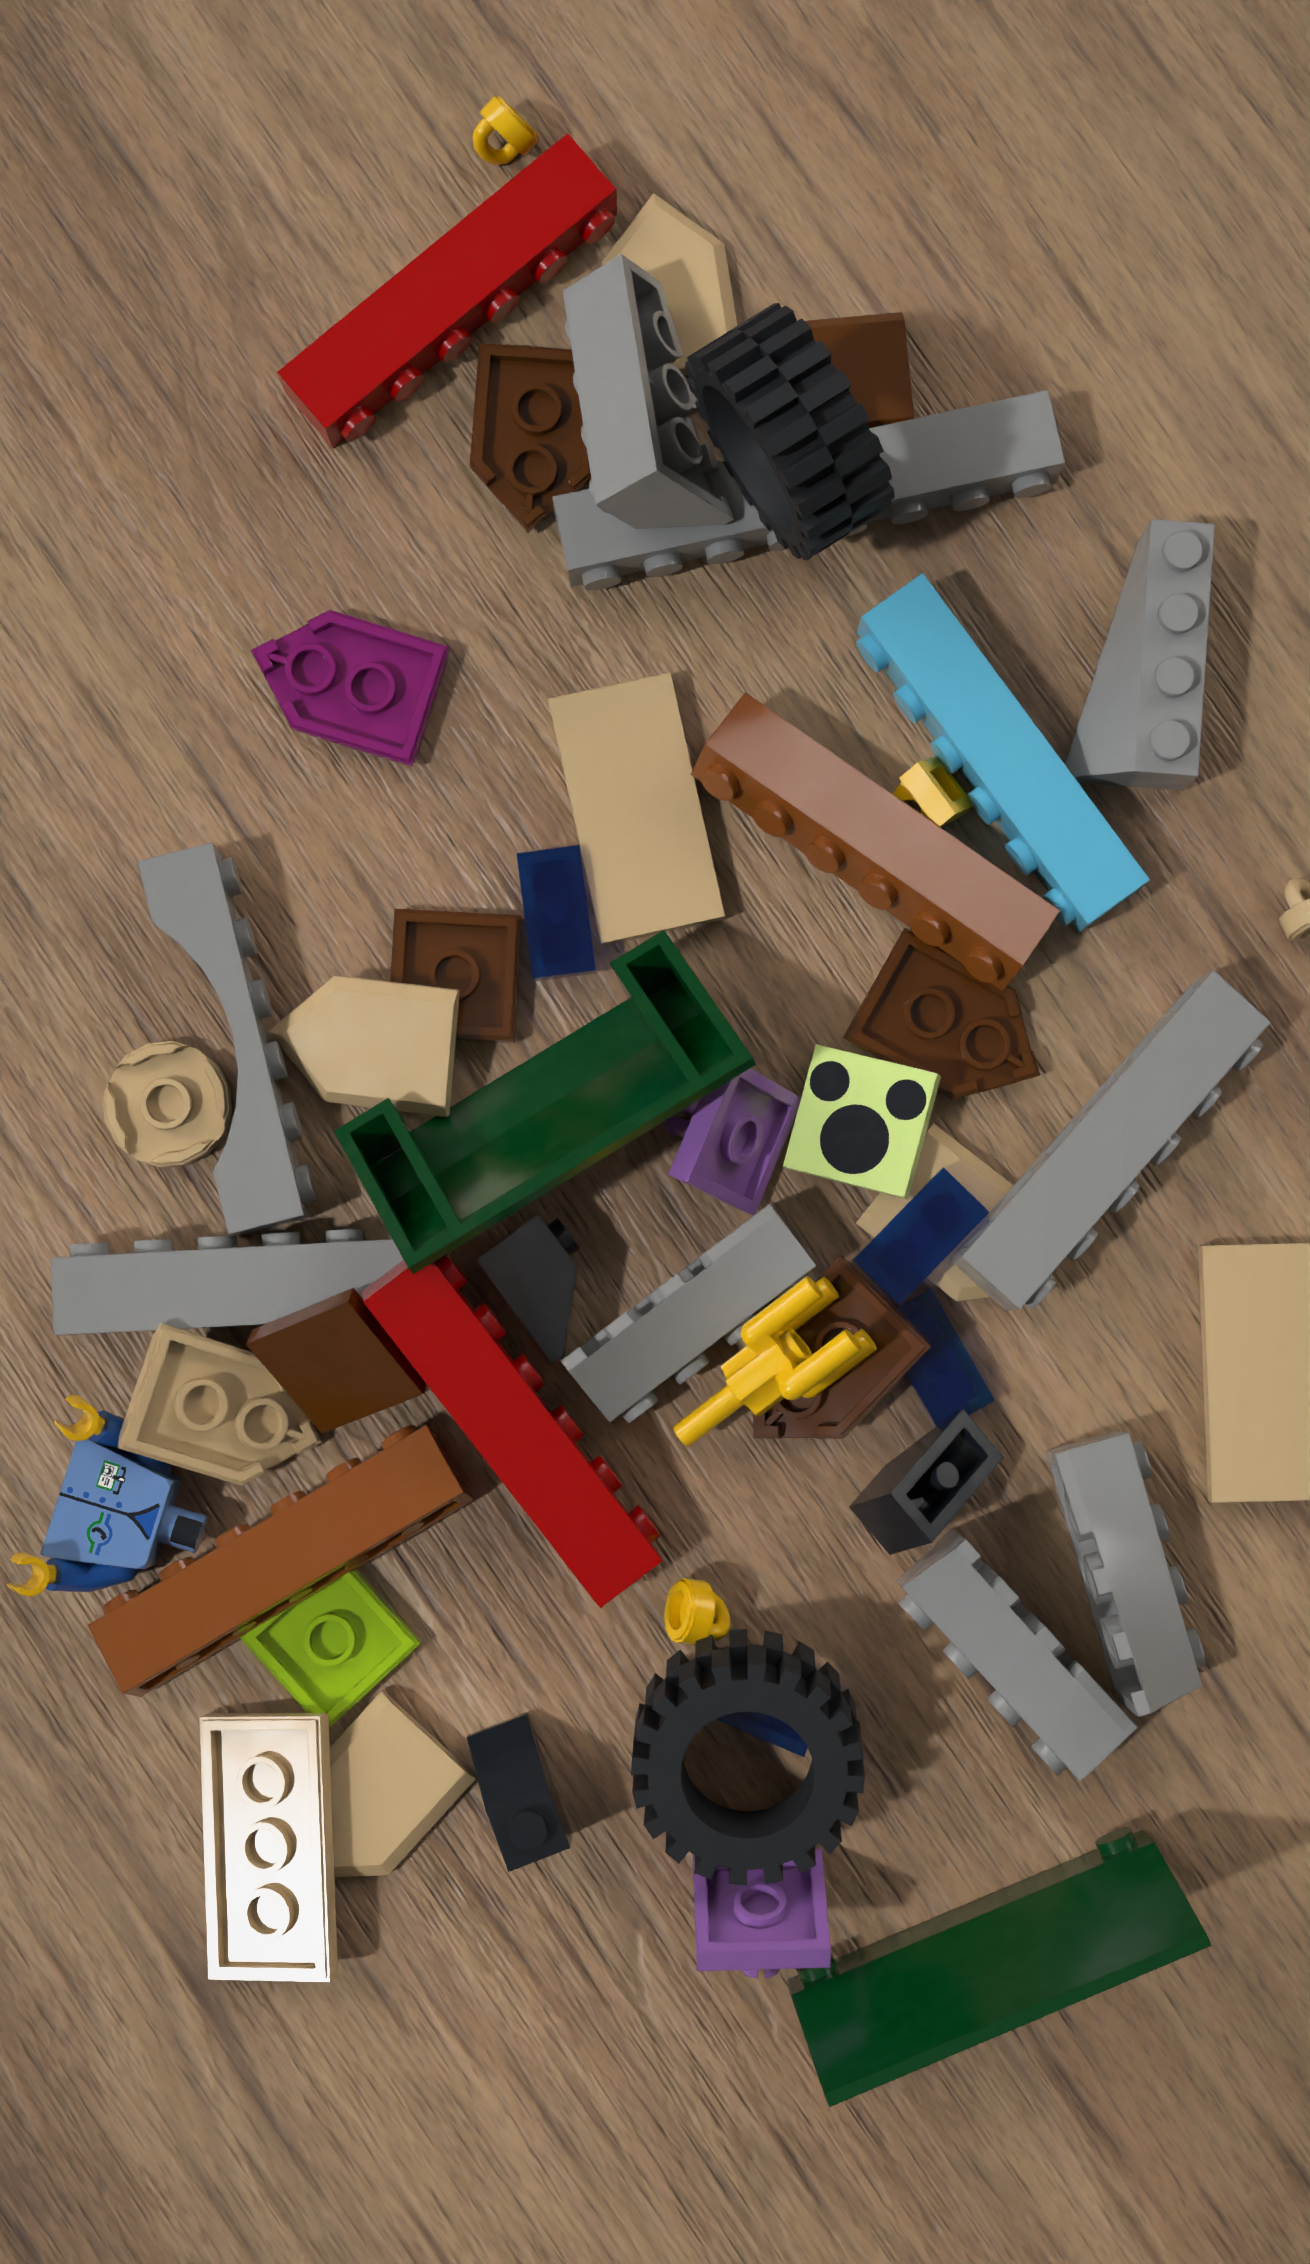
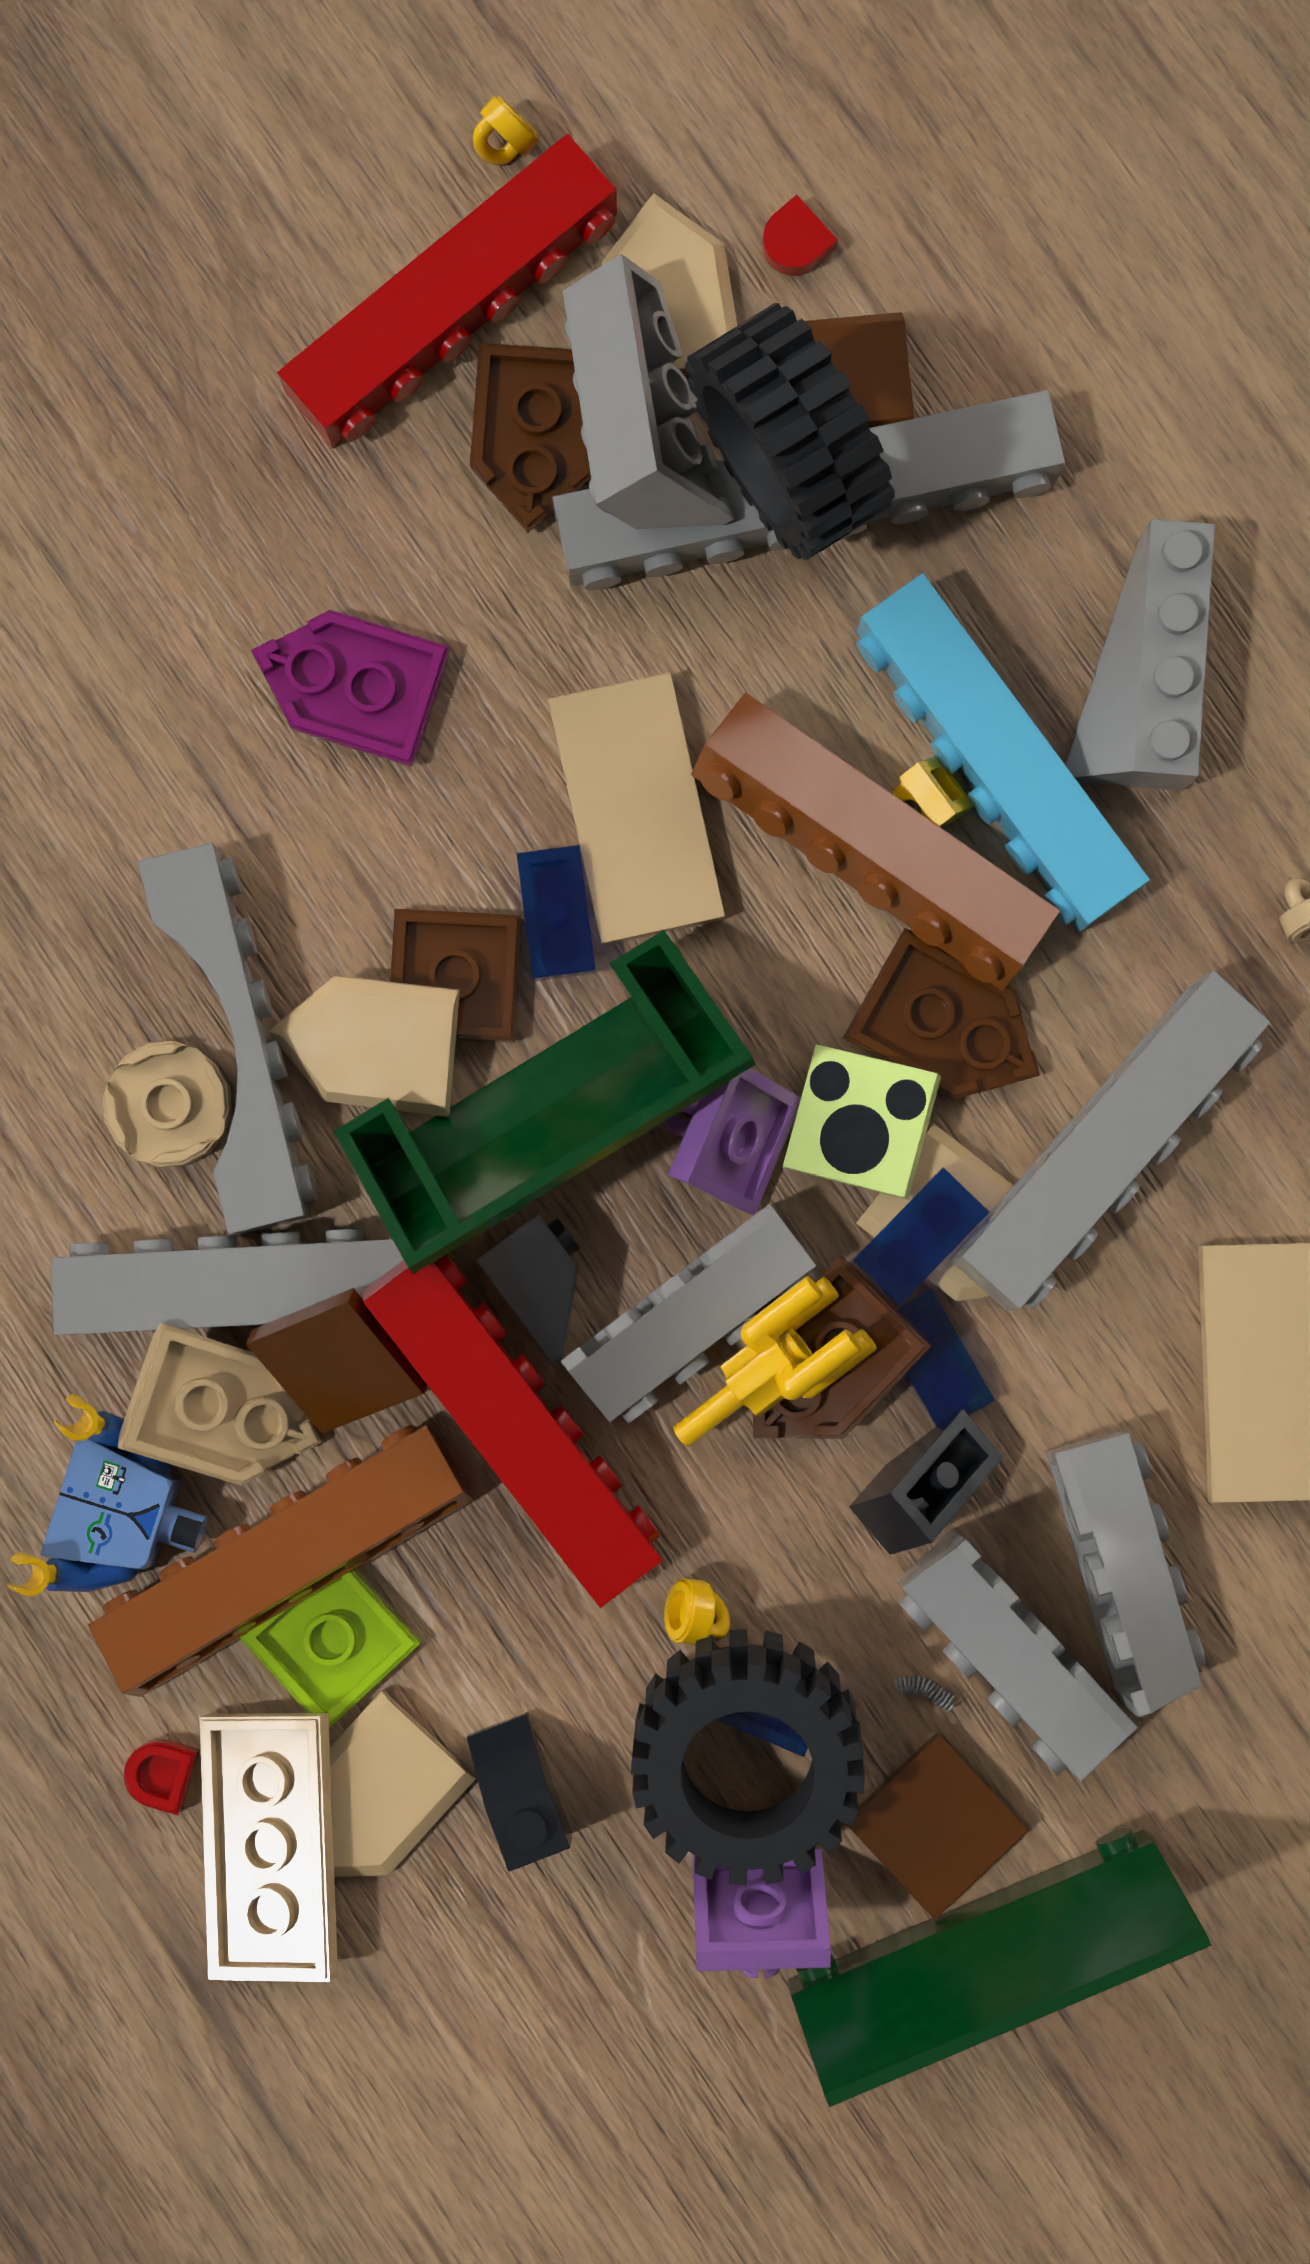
none -> red tile [124,1739,200,1816]
none -> red tile [762,194,838,276]
none -> reddish brown tile [845,1731,1029,1920]
none -> light grey leg [894,1675,955,1712]

